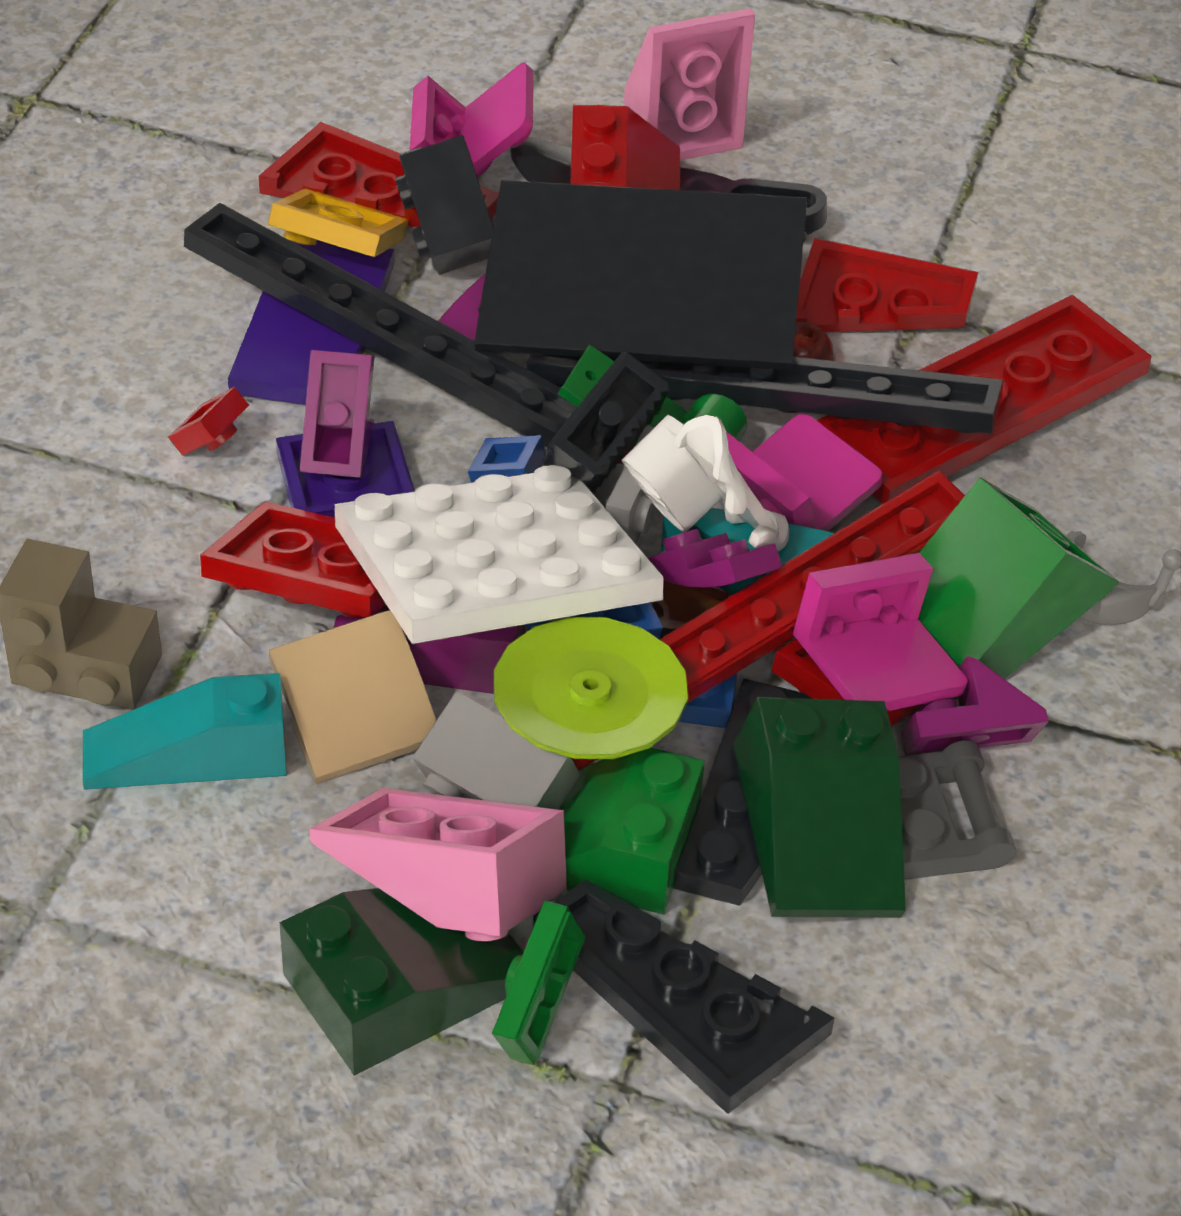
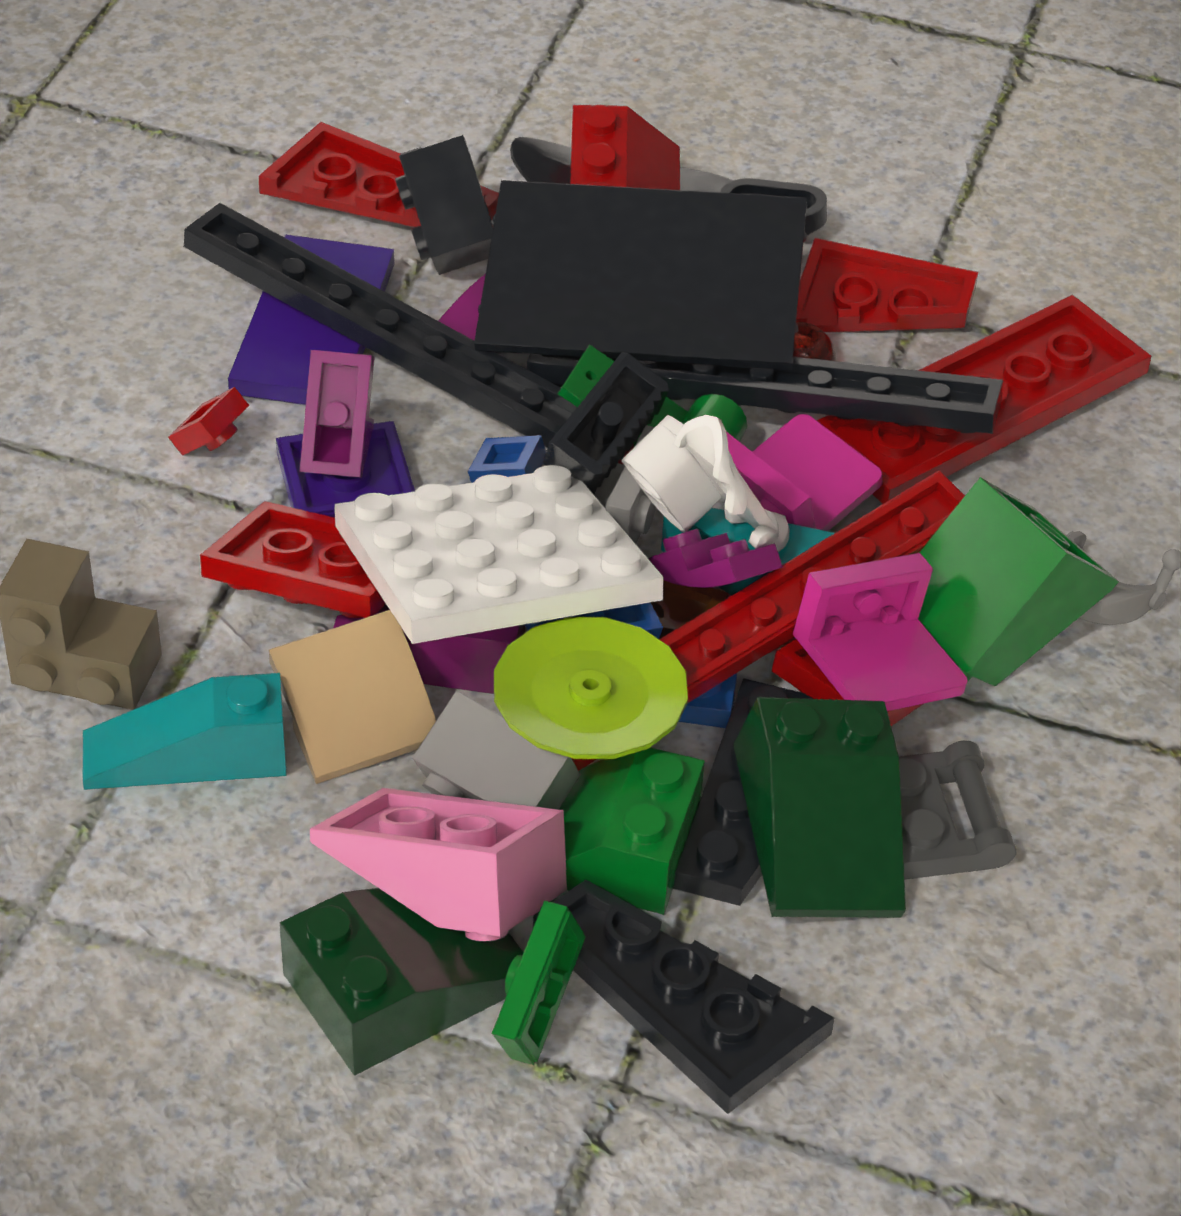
yellow plate [268,188,408,257] -> none
dark pink bracket [410,63,534,177] -> none
bright pink slope [624,8,755,160] -> none
magenta slope [901,656,1049,756] -> none

